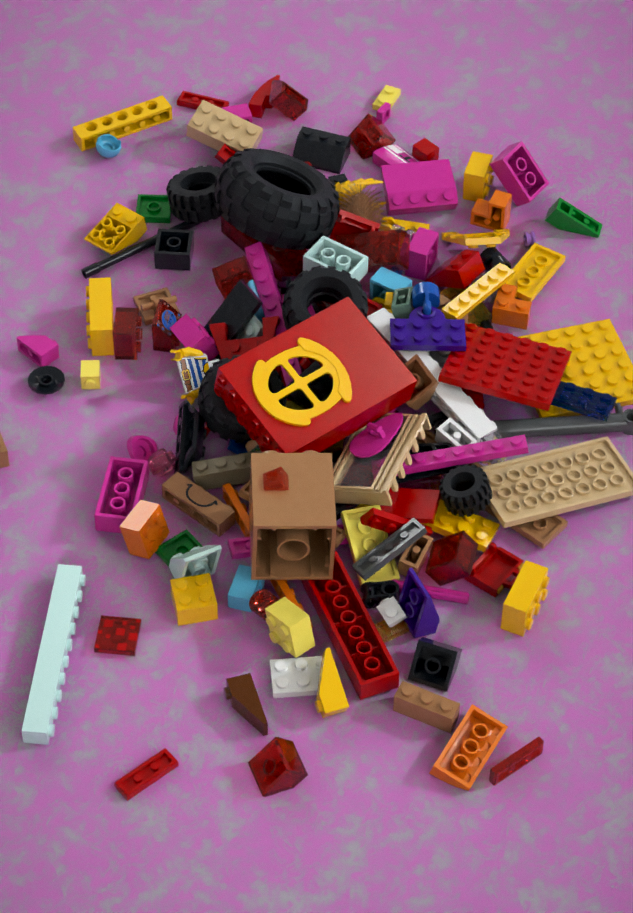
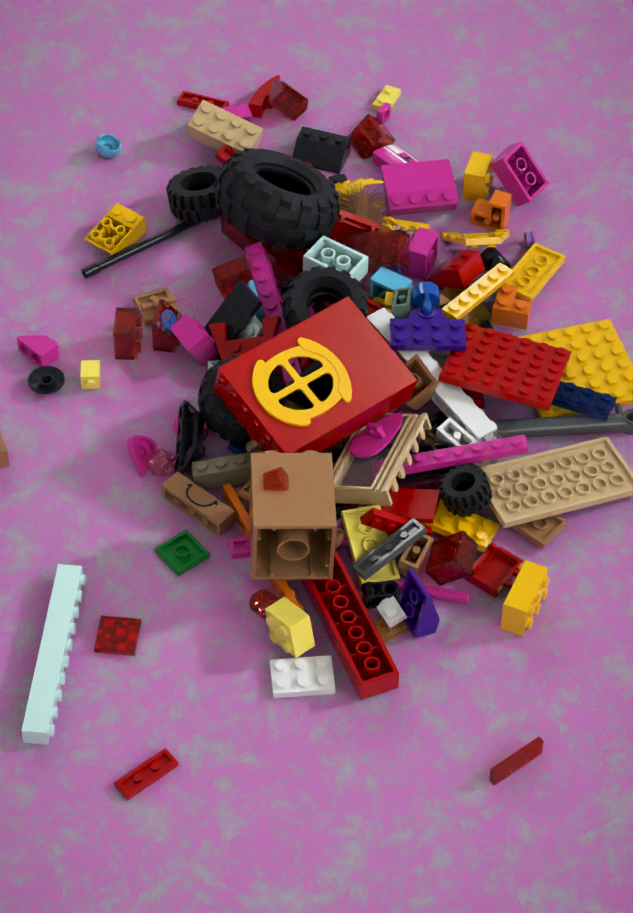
yellow brick [72,95,172,152] -> none
yellow brick [86,277,114,356] -> none
dark pink brick [94,456,150,534] -> none
orange brick [119,500,170,559] -> none
green tile [136,194,171,223] -> none
black brick [154,229,194,271] -> none
light aqua slope [169,545,222,579] -> none
torso [170,347,219,405] -> none
yellow brick [170,573,218,626] -> none
reddish brown slope [224,673,268,736] -> none
medium azure brick [228,564,265,612] -> none
clear red slope [248,737,308,797] -> none
yellow slope [315,647,349,718] -> none
medium nougat brick [393,681,460,734] -> none
black slope [408,637,462,692] -> none
red brick [412,138,439,162] -> none
orange slope [429,704,508,791] -> none
green slope [545,198,603,238] -> none

